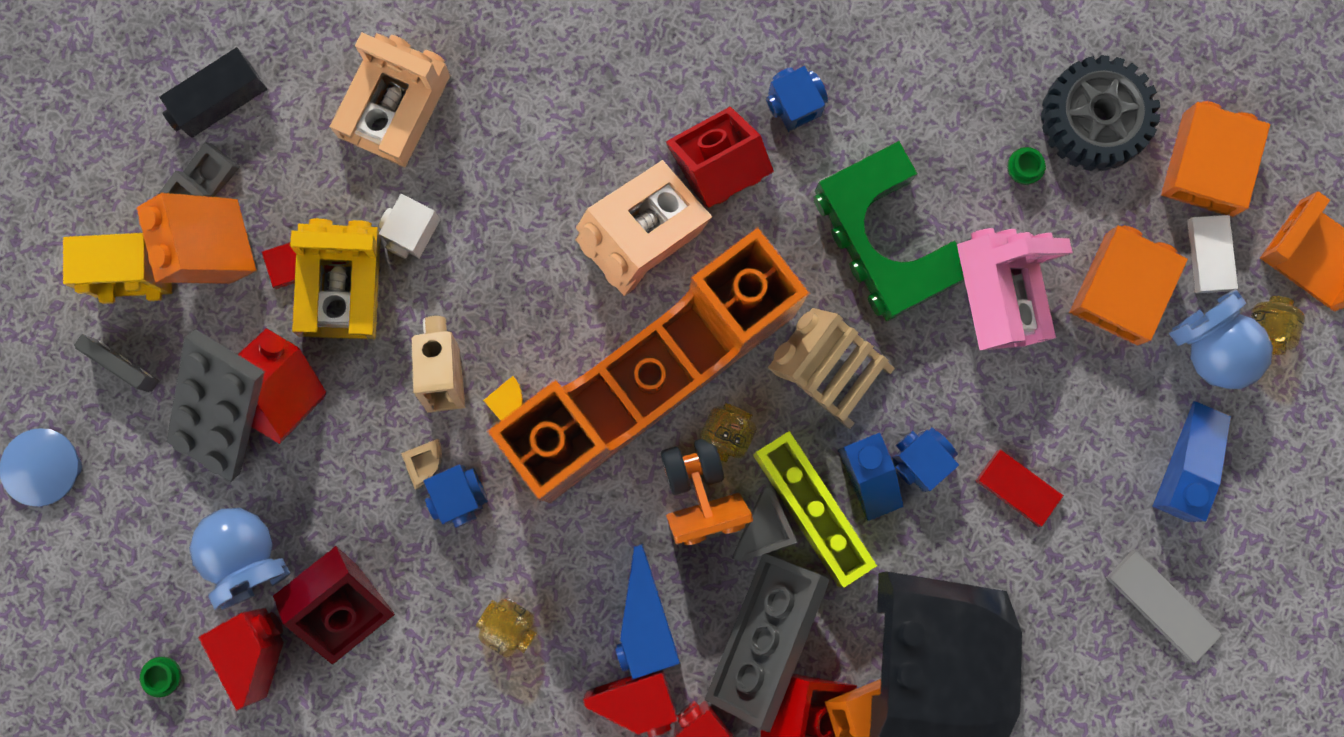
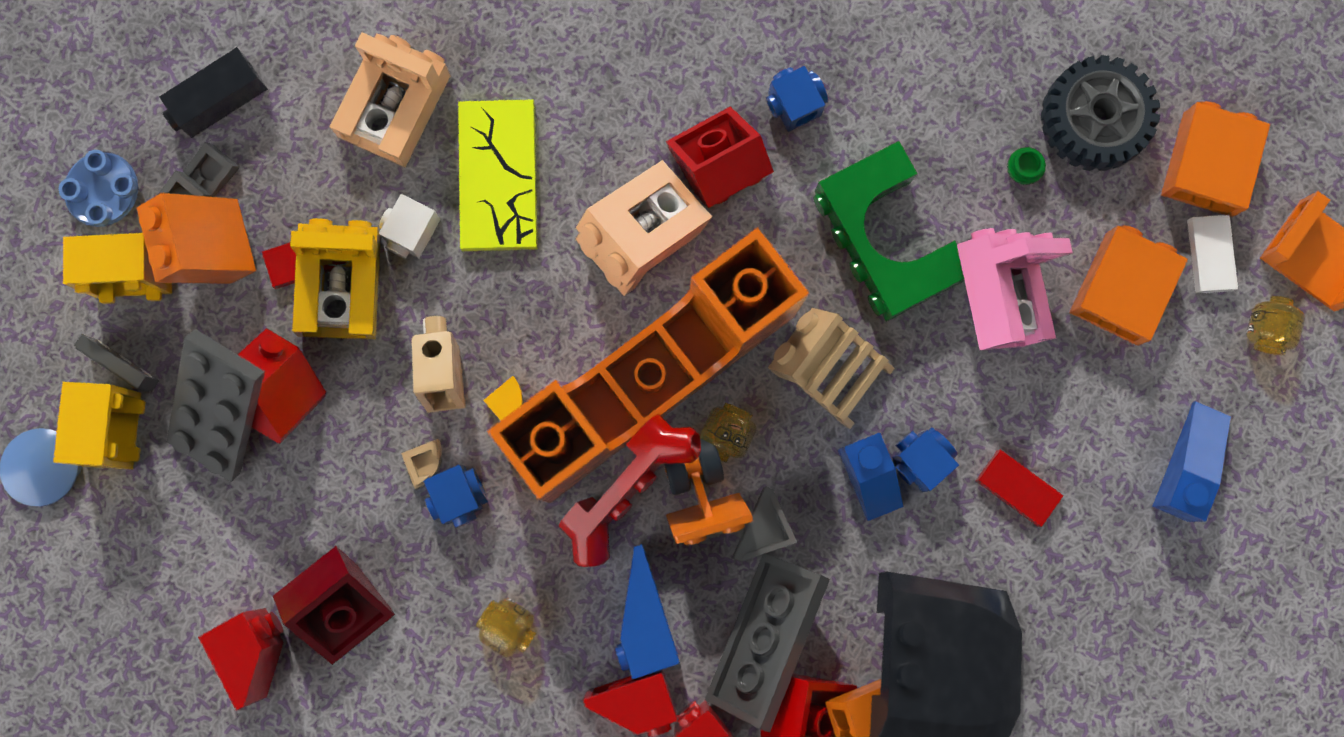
green plate [140,656,182,697] -> none
medium blue tile [189,508,291,610] -> none
neon yellow brick [753,431,877,588] -> none
light grey tile [1106,550,1222,663] -> none
medium blue tile [1169,289,1273,389] -> none
none -> yellow container [53,382,146,469]
none -> medium blue dish [59,150,138,227]
none -> neon yellow tile [458,99,537,251]
none -> red plate [559,414,701,567]

